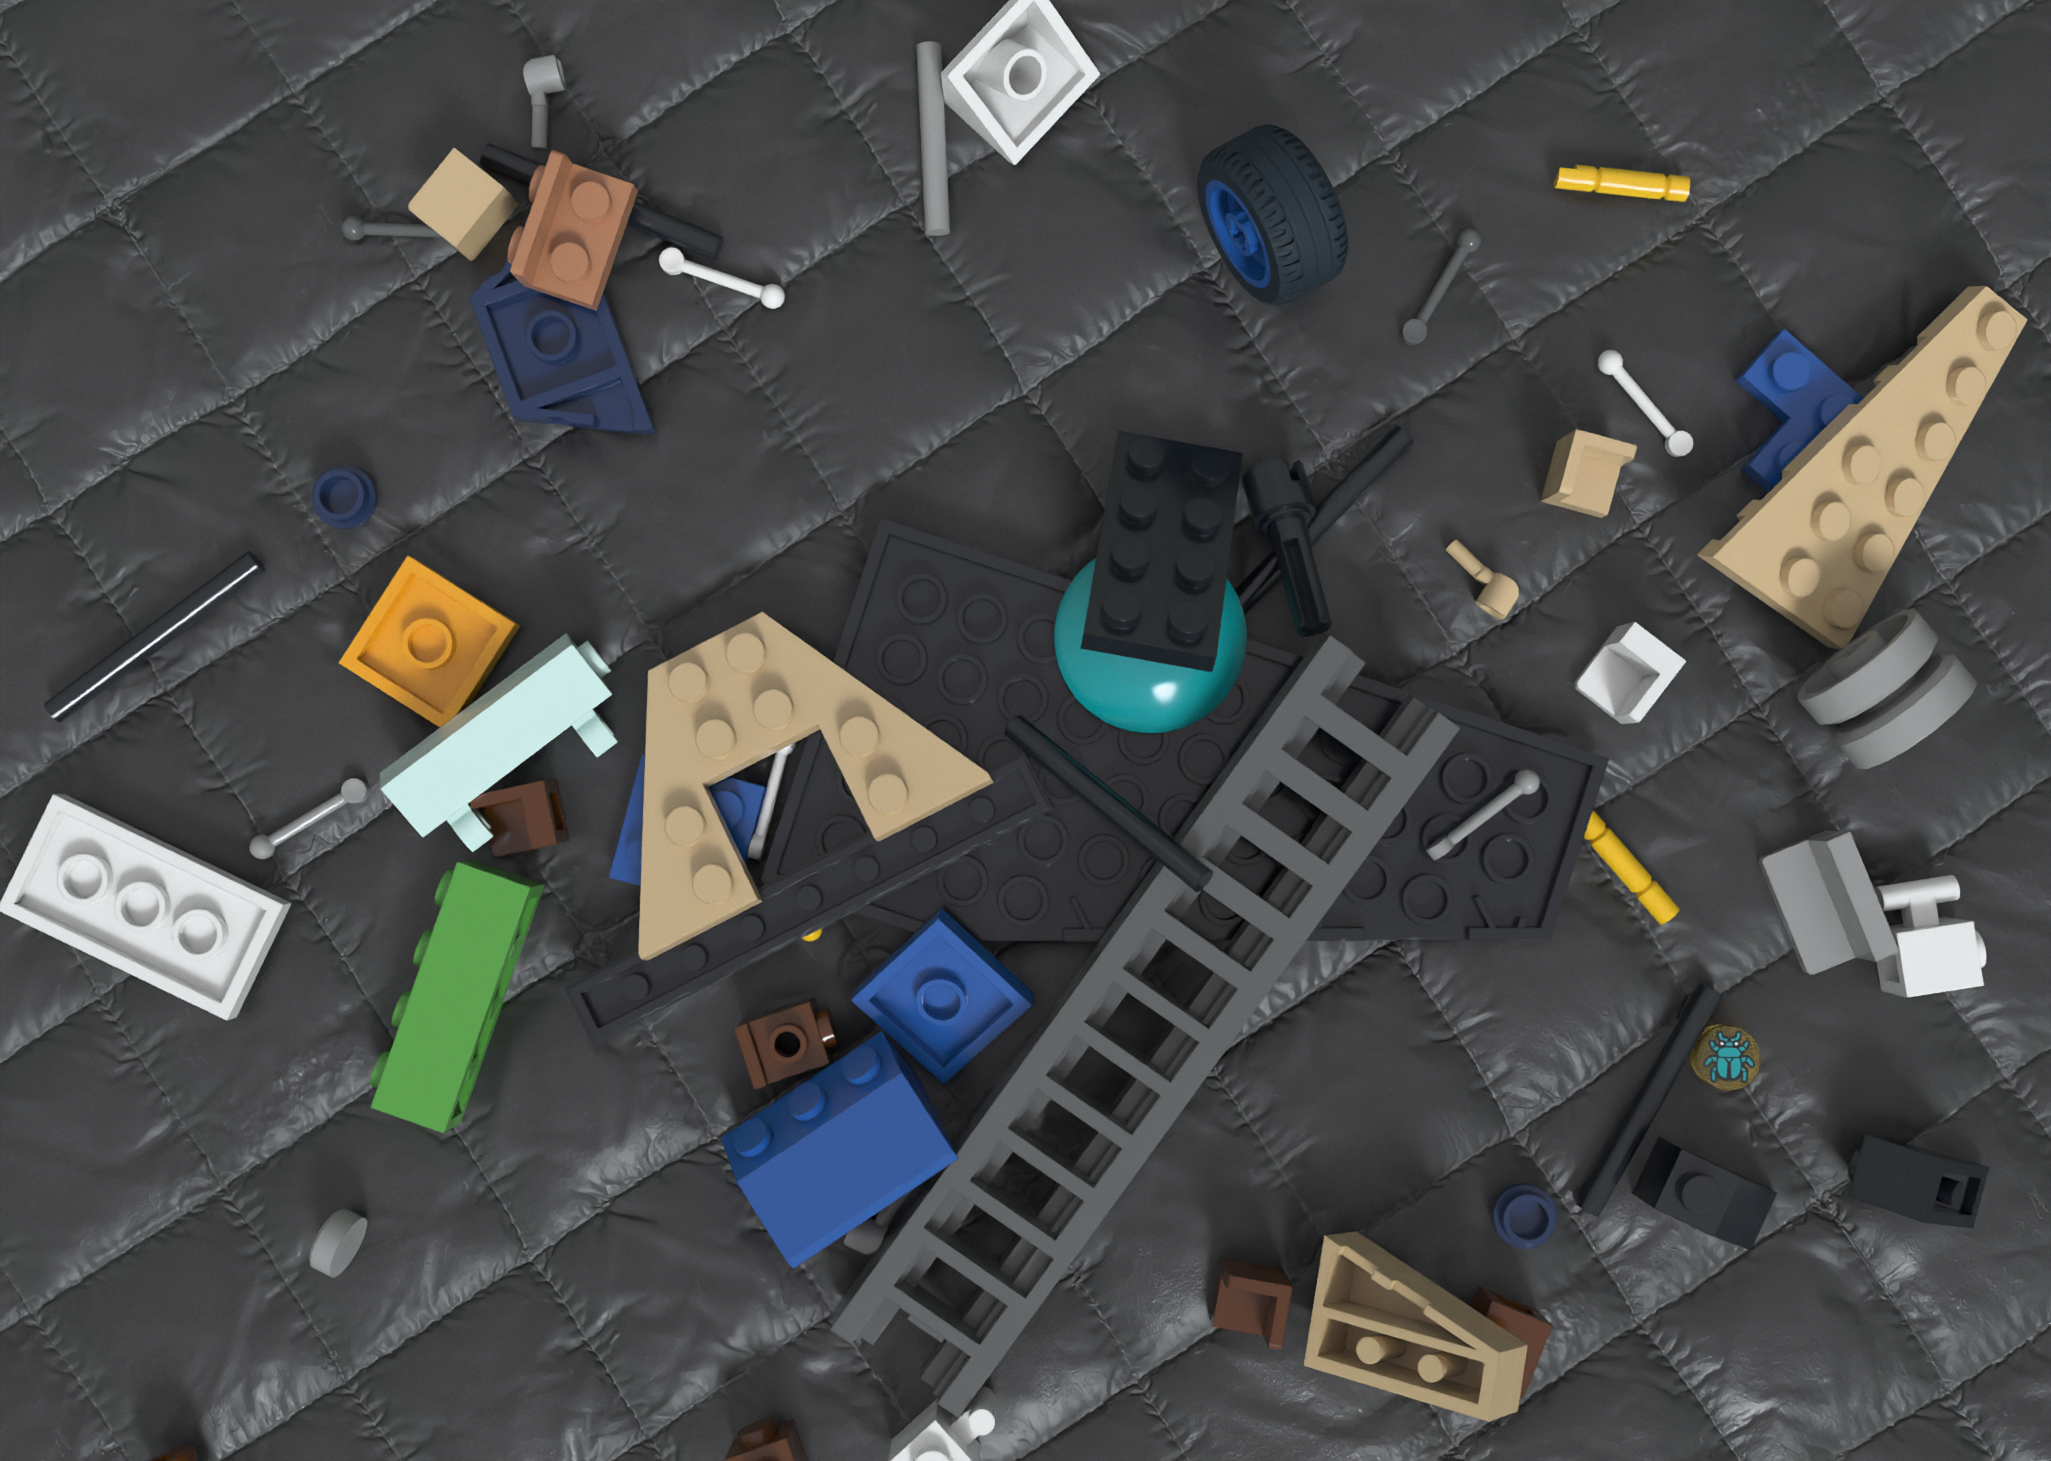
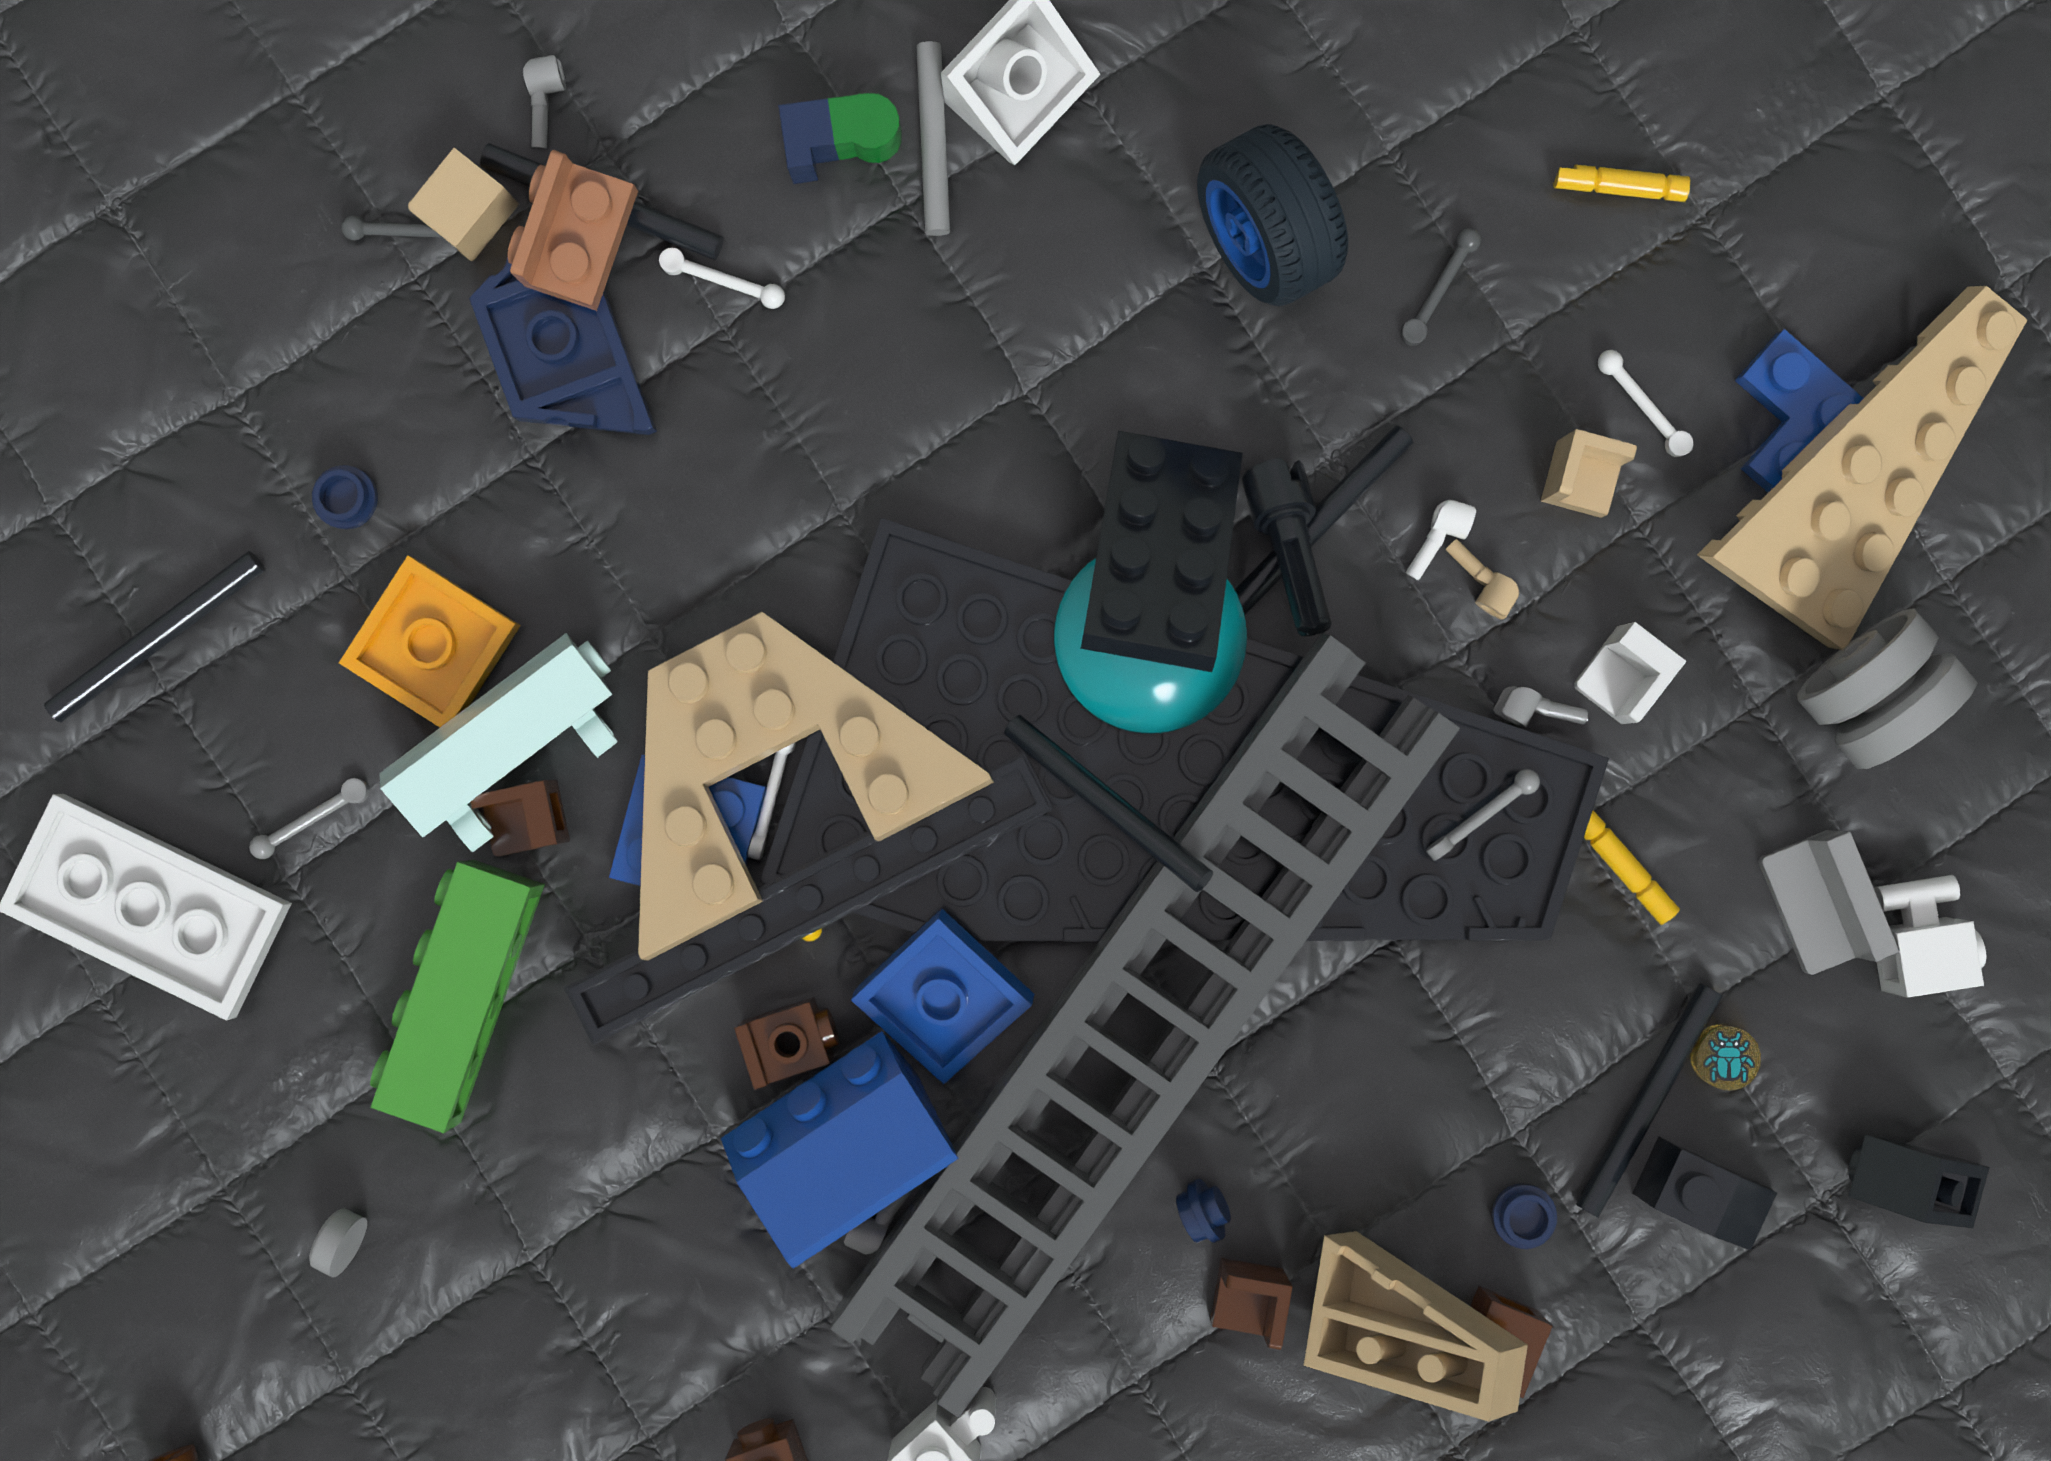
none -> leg [778,93,902,184]
none -> dark blue plate [1176,1178,1231,1243]
none -> white hand [1405,500,1476,581]
none -> light grey hand [1493,686,1588,728]

